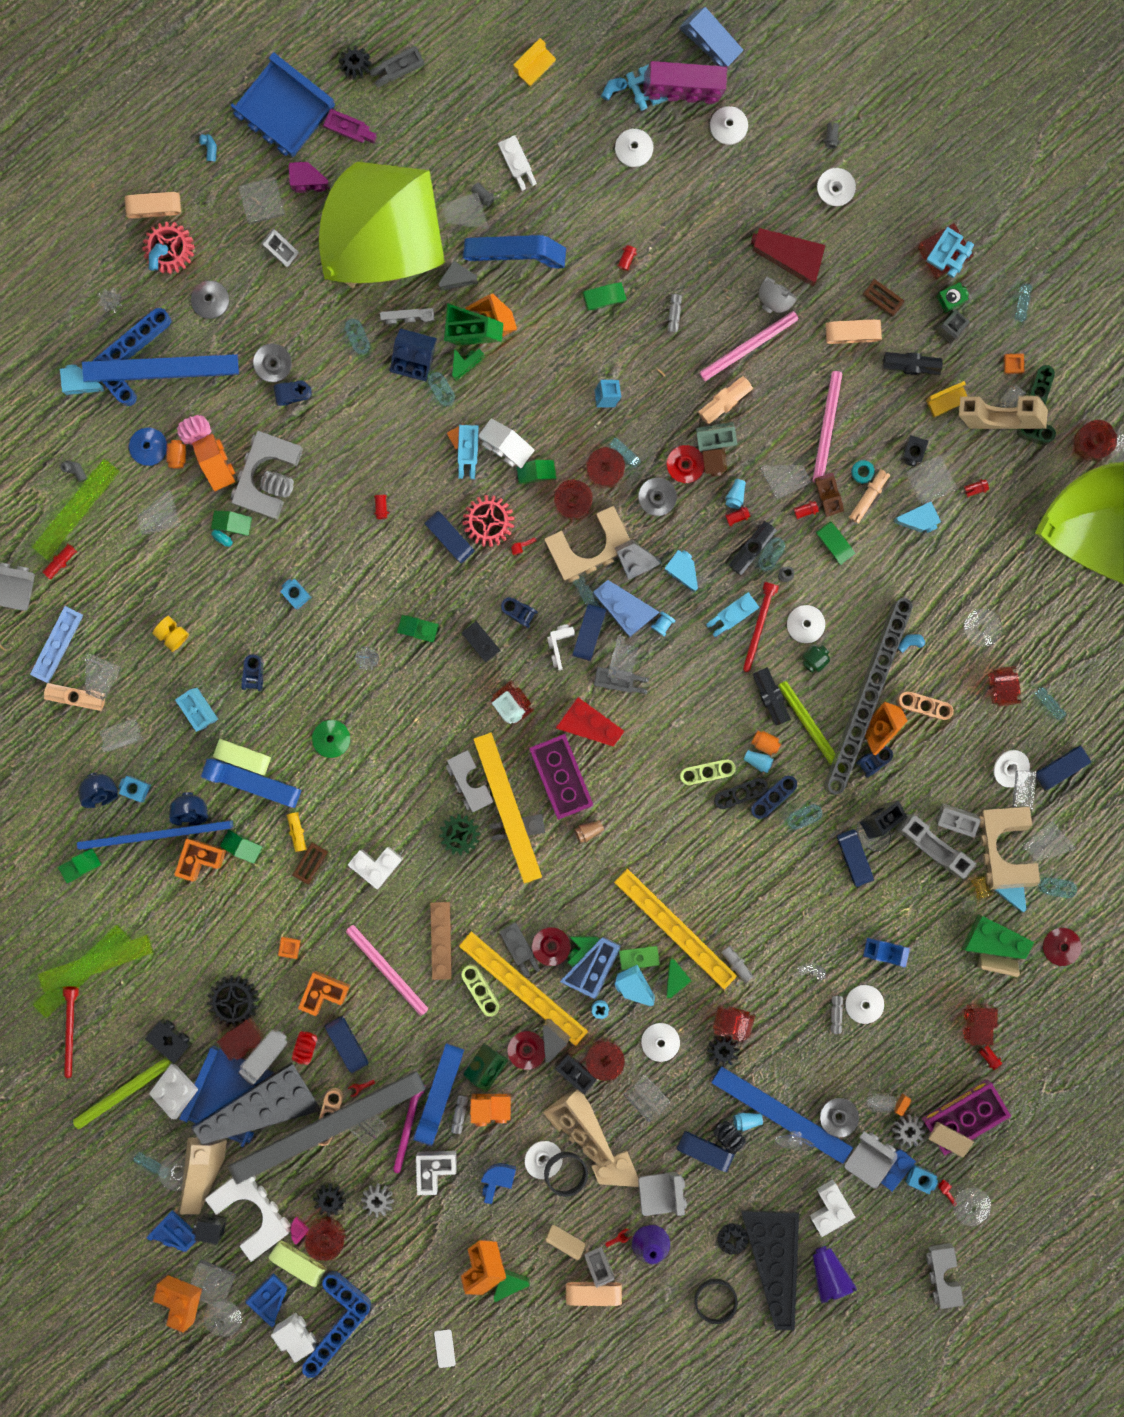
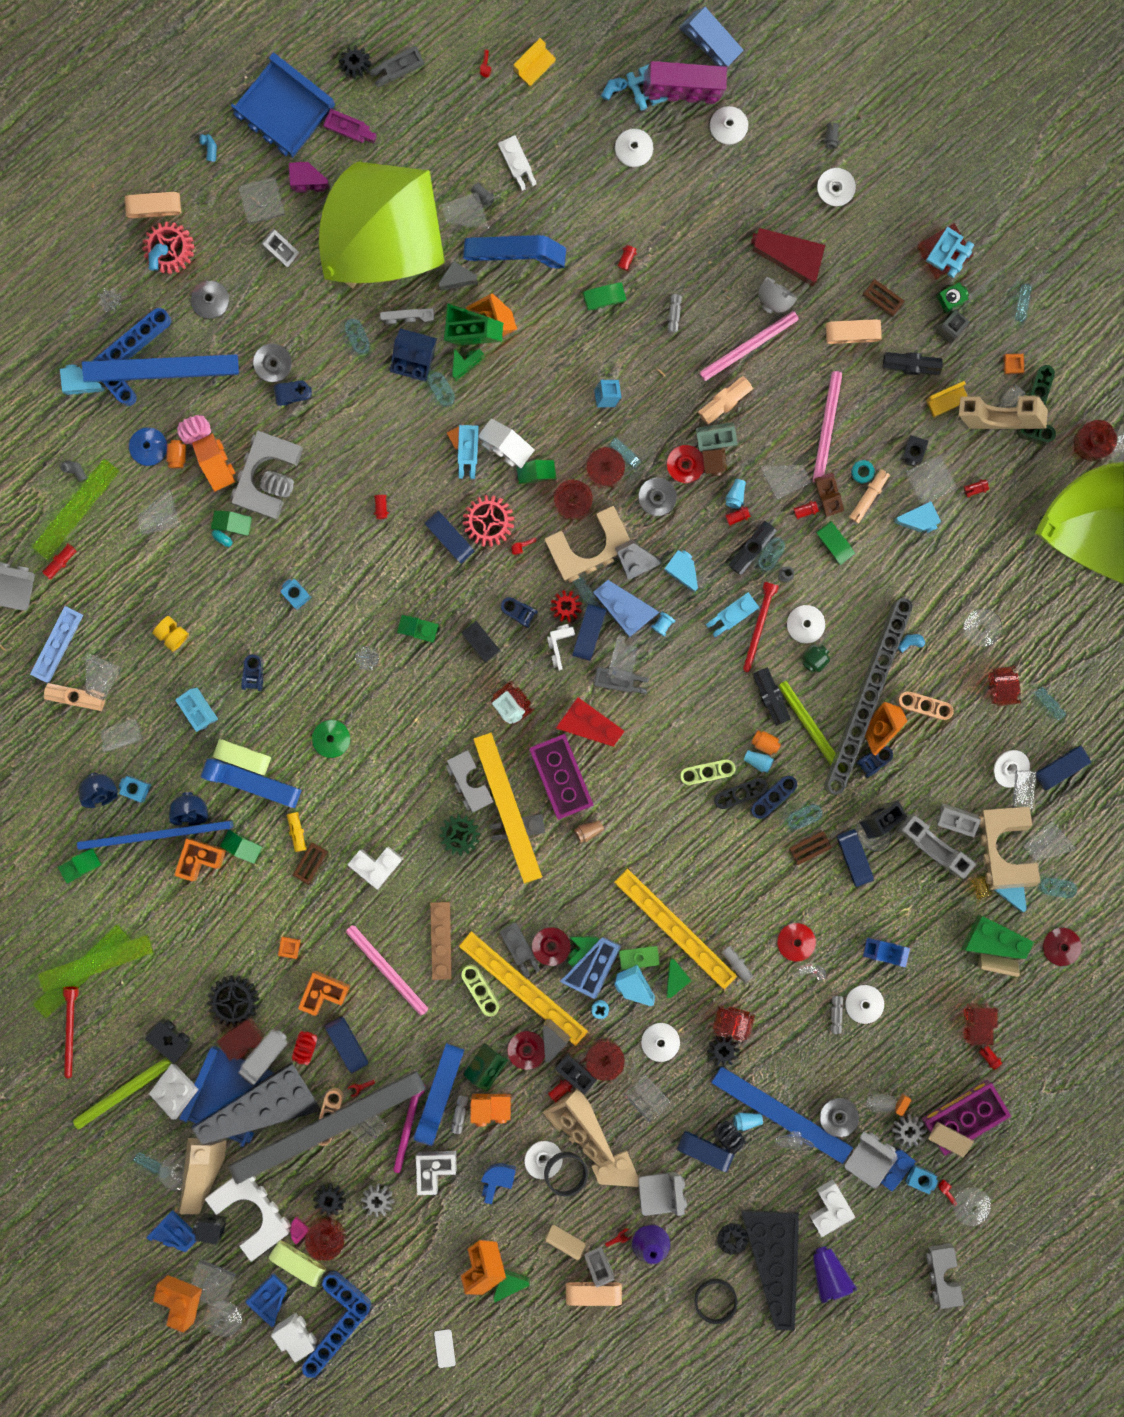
none -> red hand [480,50,492,78]
none -> red pin [548,1079,573,1102]
none -> red gear [550,590,582,623]
none -> red dish [777,923,816,962]
none -> reddish brown tile [789,831,832,865]

